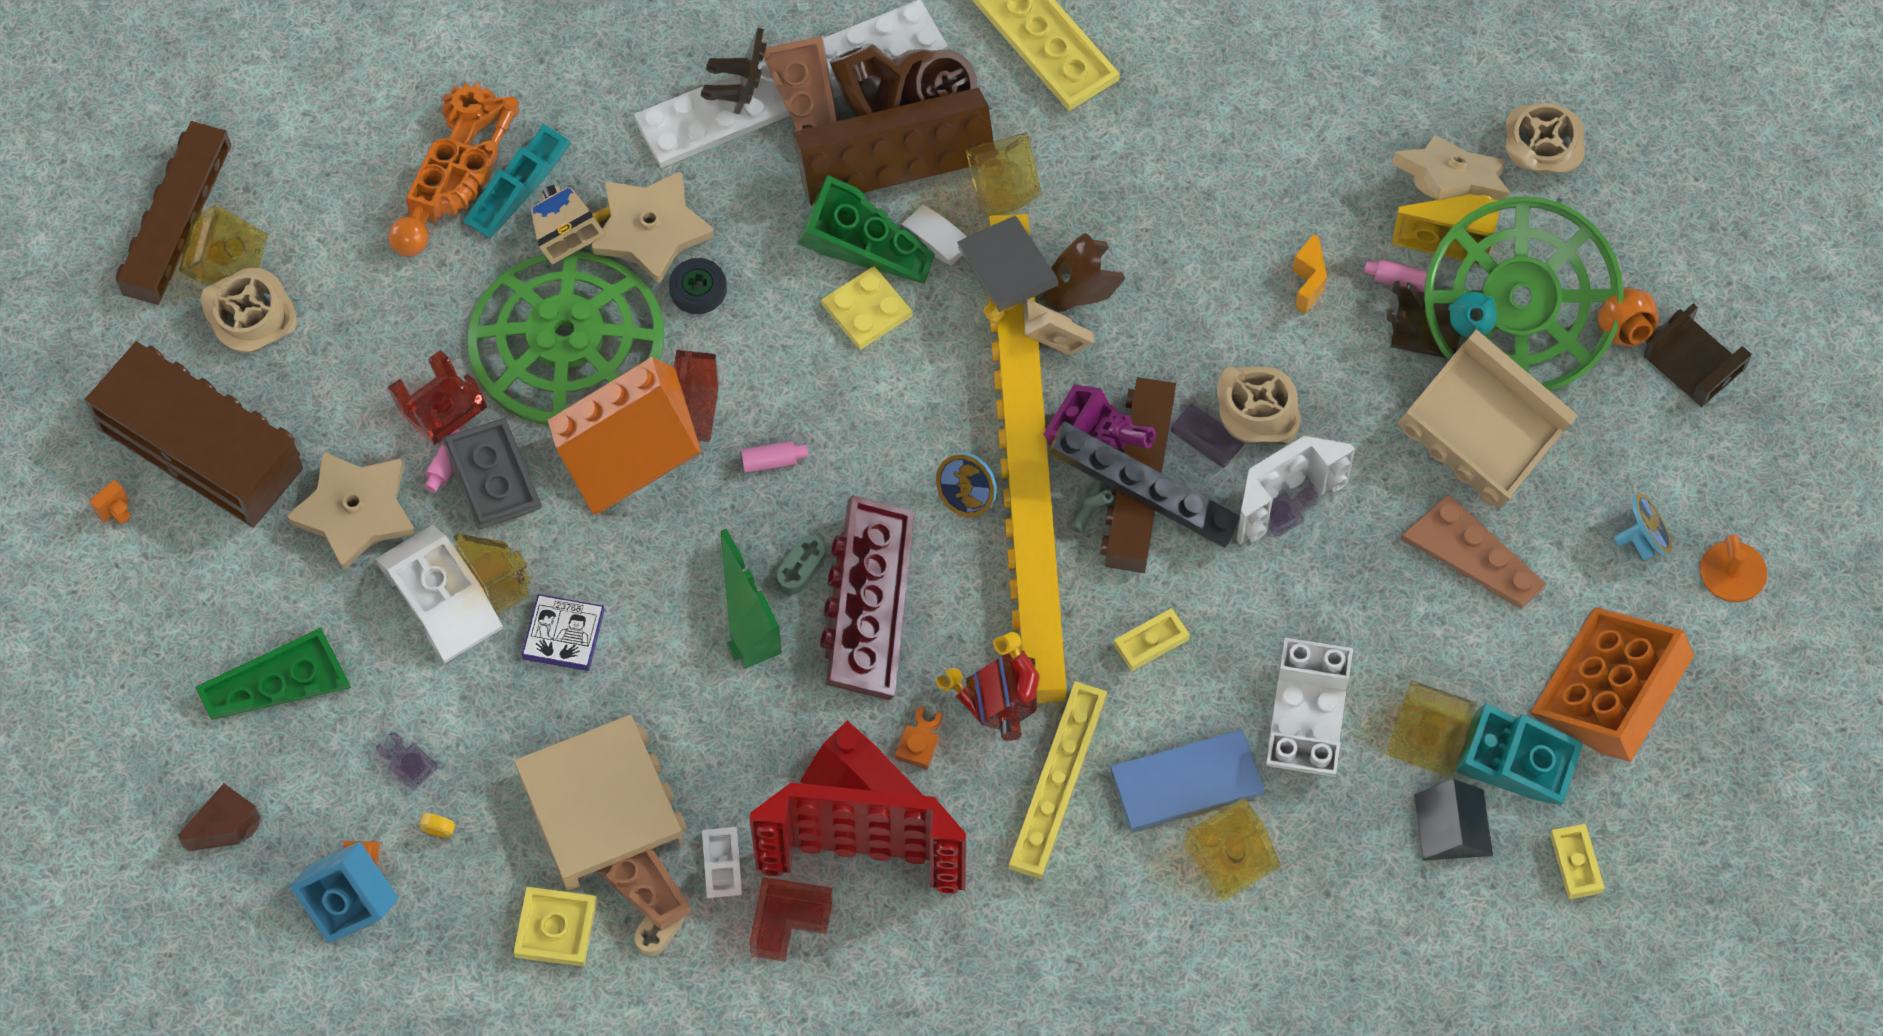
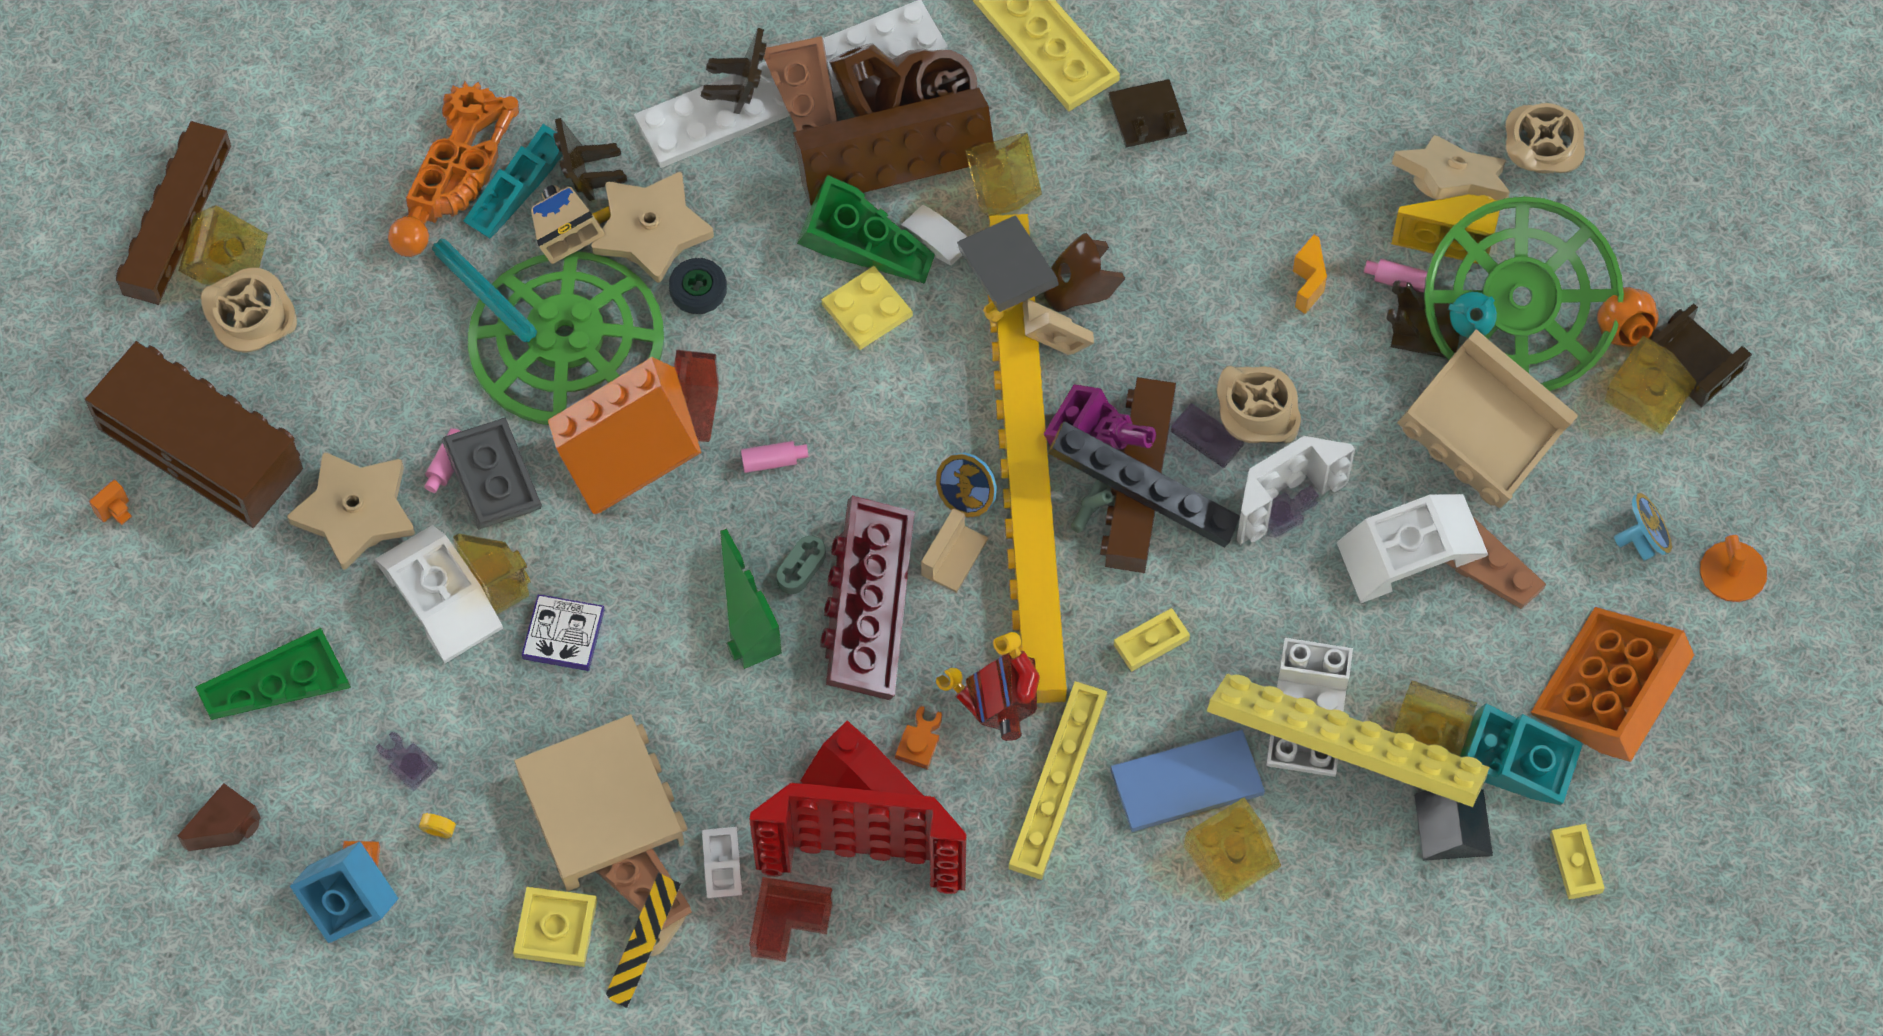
clear red panel [387,350,488,445] -> none
none -> teal axle [432,238,537,342]
none -> dark brown plate [554,118,627,201]
none -> sticker [606,872,681,1008]
none -> tan panel [921,509,988,593]
none -> dark brown plate [1108,79,1187,148]
none -> light yellow plate [1207,674,1490,807]
none -> white slope [1336,494,1488,603]
none -> clear yellow slope [1605,336,1697,435]

